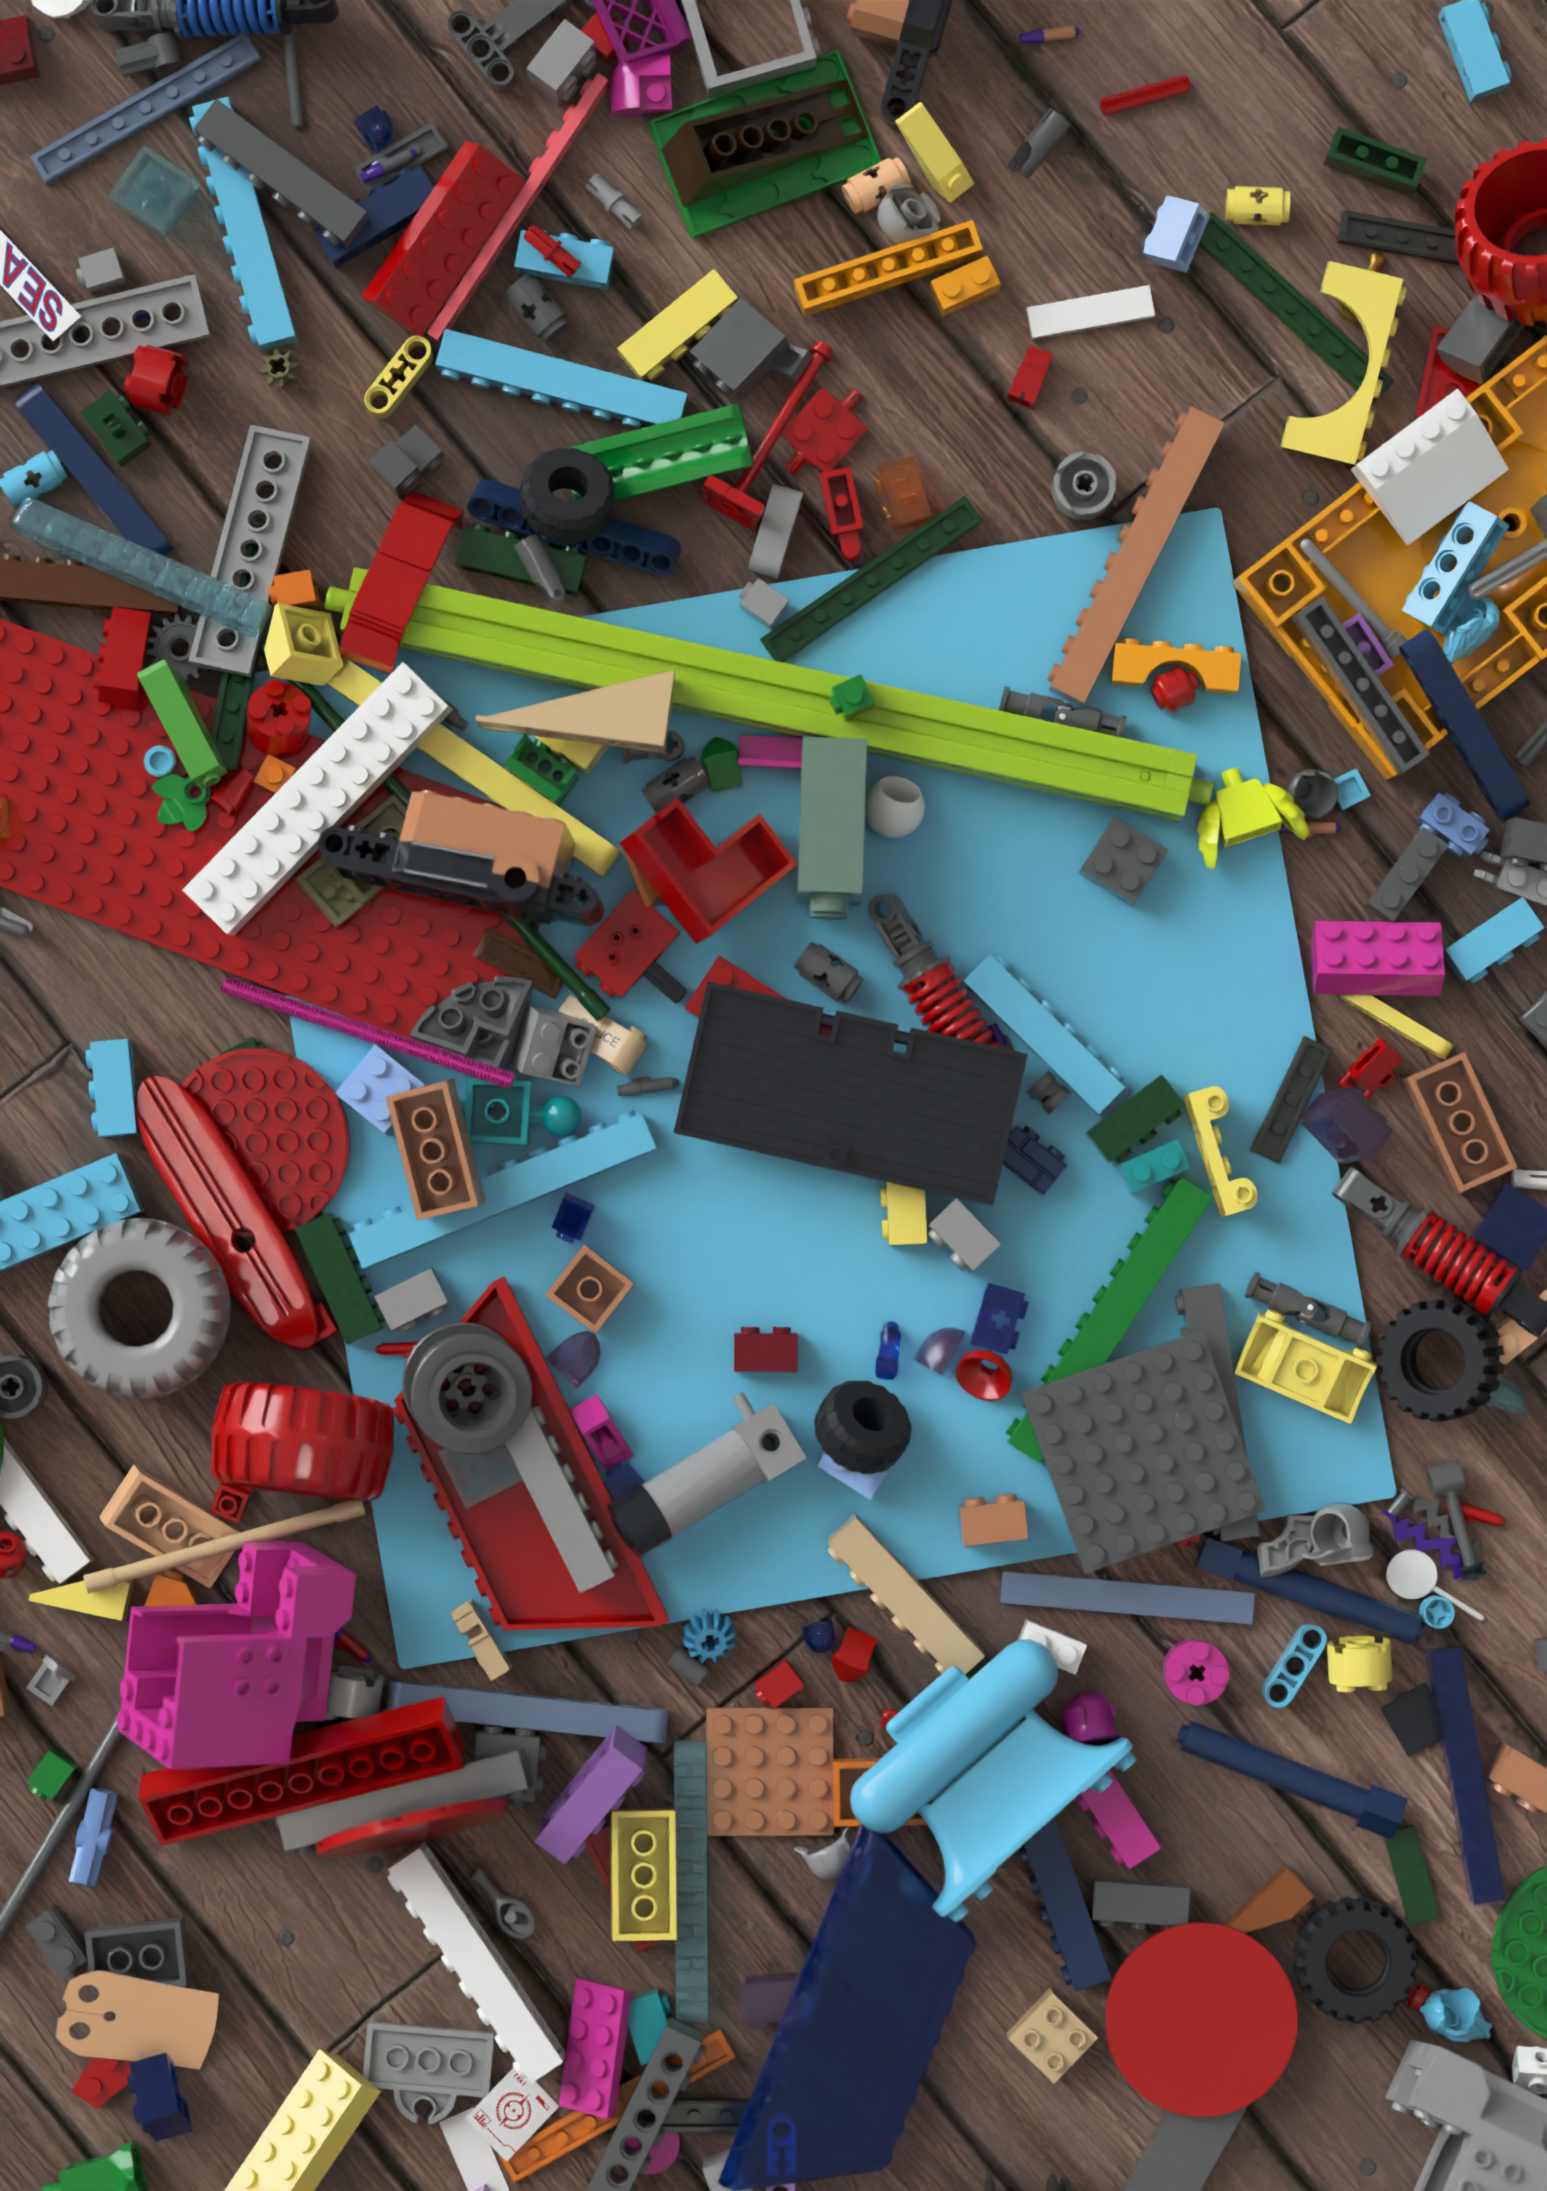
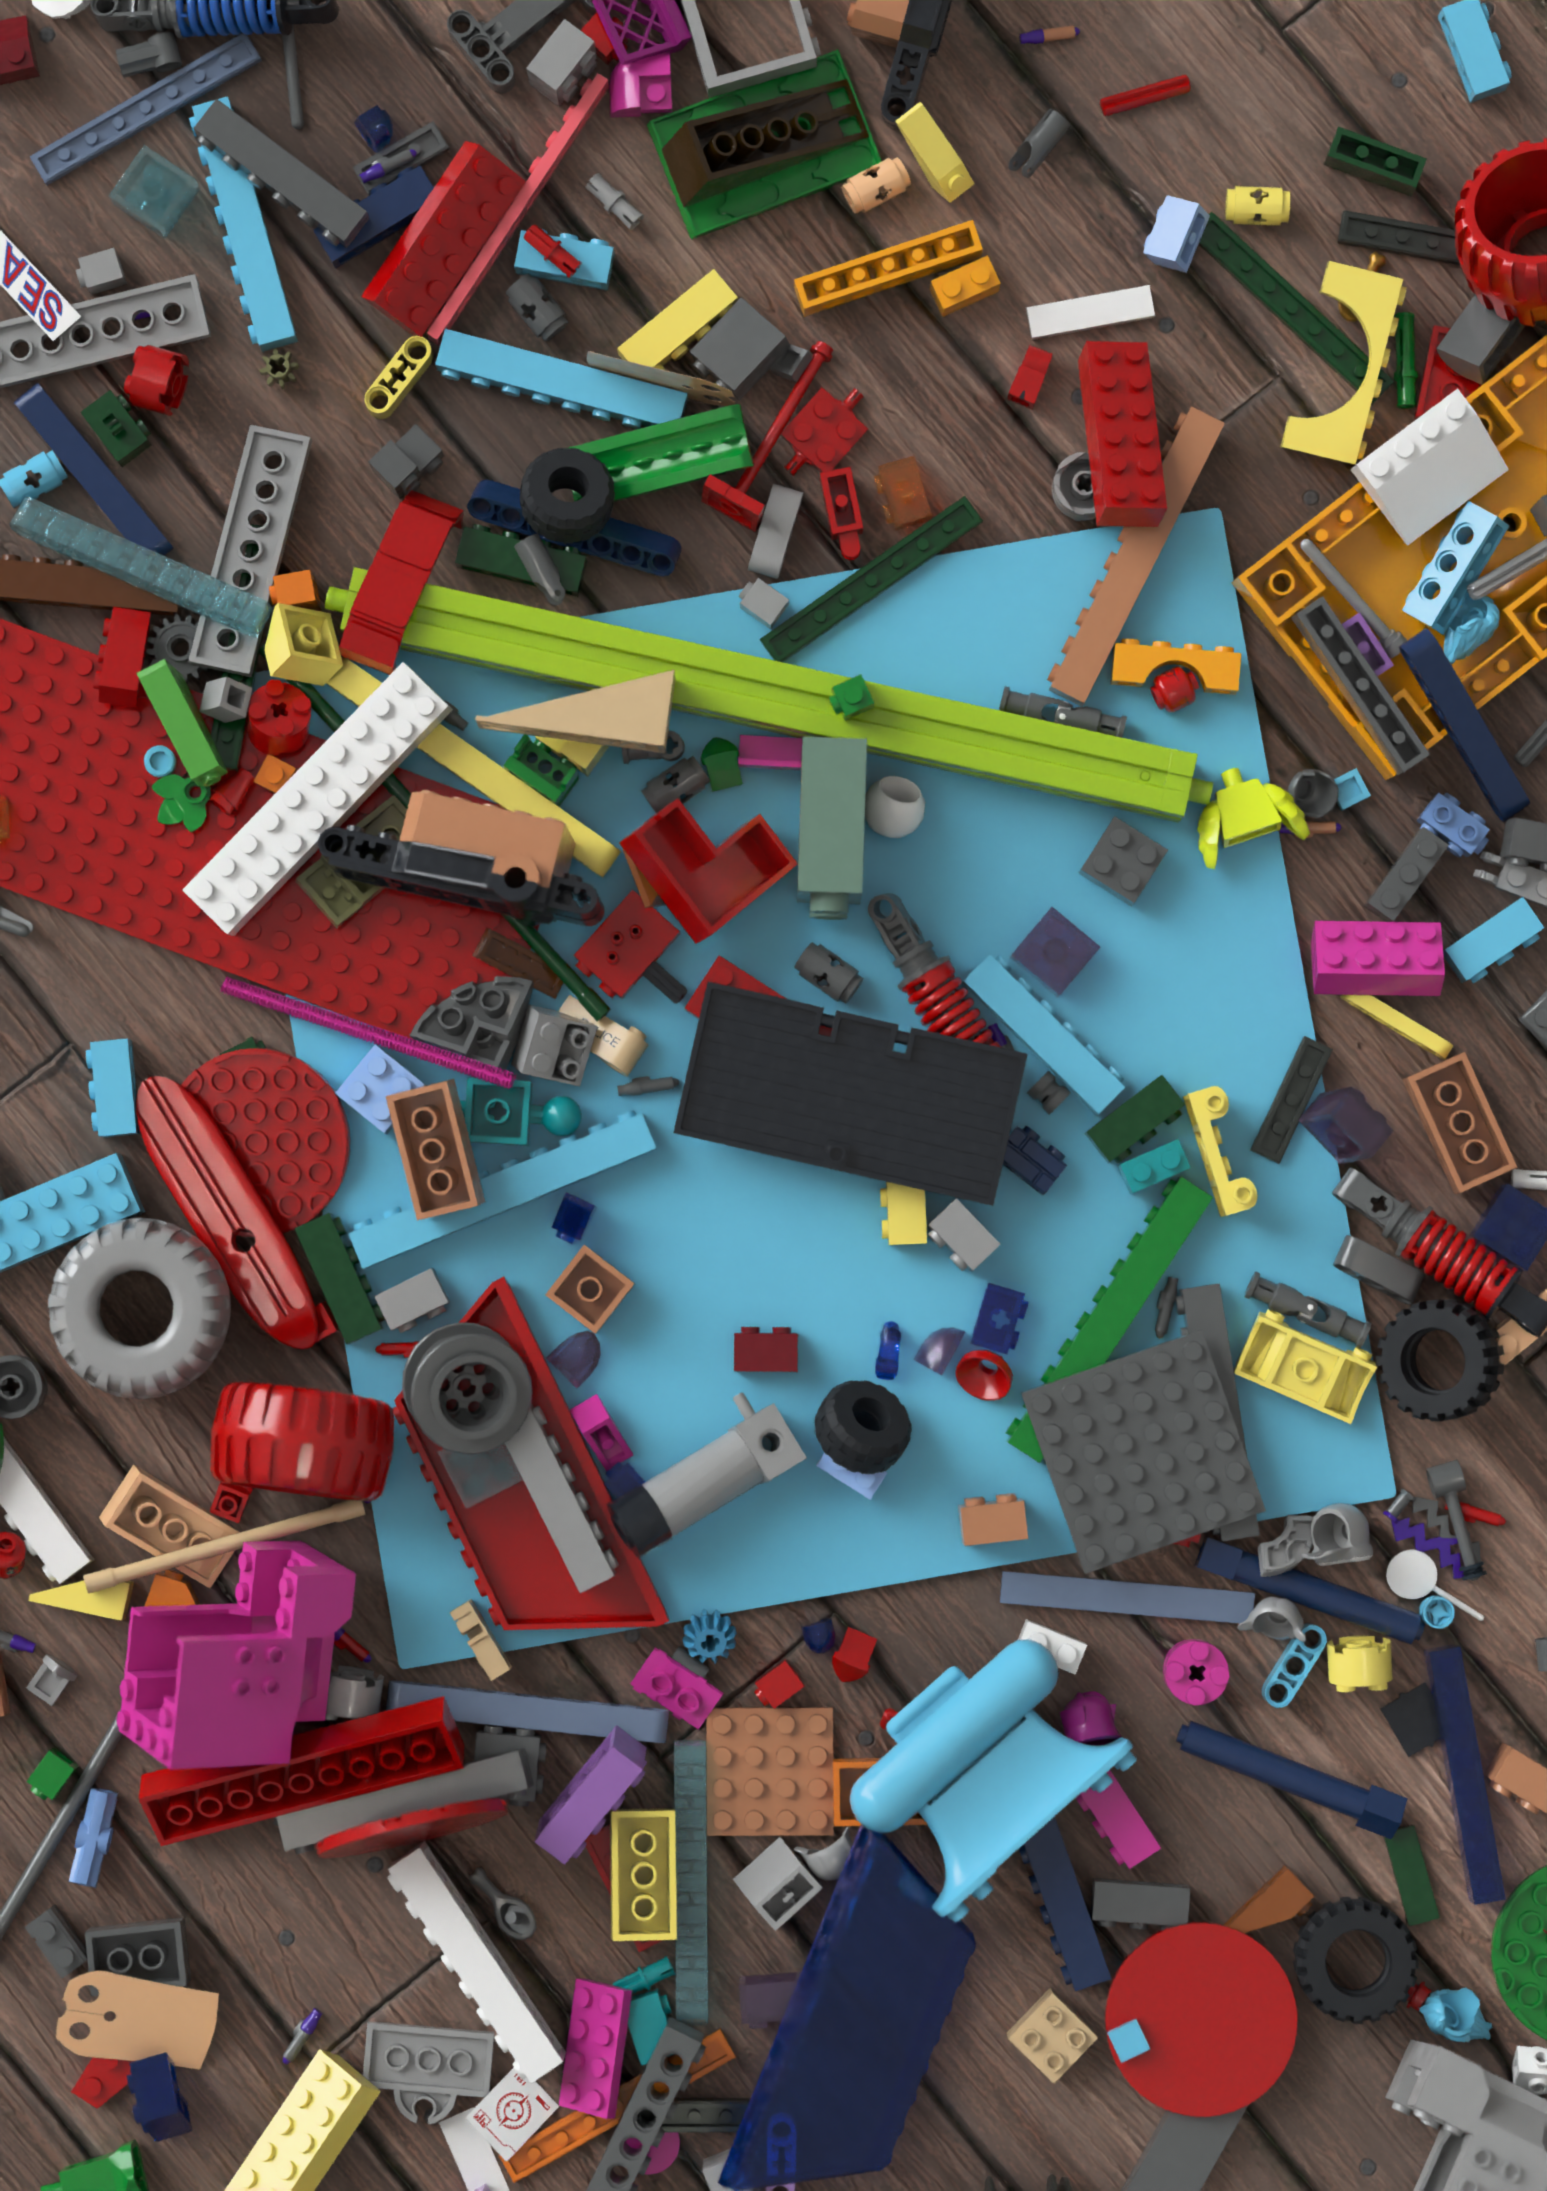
tan brick [827,1513,985,1675] -> none
light grey cylinder [877,183,941,245] -> none
red piece [1338,1037,1403,1105] -> none
clear light blue brick [1486,1376,1527,1417] -> none
none -> light grey brick [199,677,253,723]
none -> piece [283,2008,323,2064]
none -> light nougat piece [587,351,735,406]
none -> teal axle [612,1956,676,1994]
none -> dark pink piece [630,1647,724,1730]
none -> light grey slope [733,1837,823,1931]
none -> clear purple brick [1010,907,1100,998]
none -> red brick [1078,341,1167,527]
none -> medium azure tile [1107,2018,1150,2063]
none -> dark grey piece [1154,1277,1178,1339]
none -> light grey hair [1237,1596,1306,1642]
none -> dark grey beam [1333,1235,1425,1305]
none -> green pin [1393,312,1419,409]

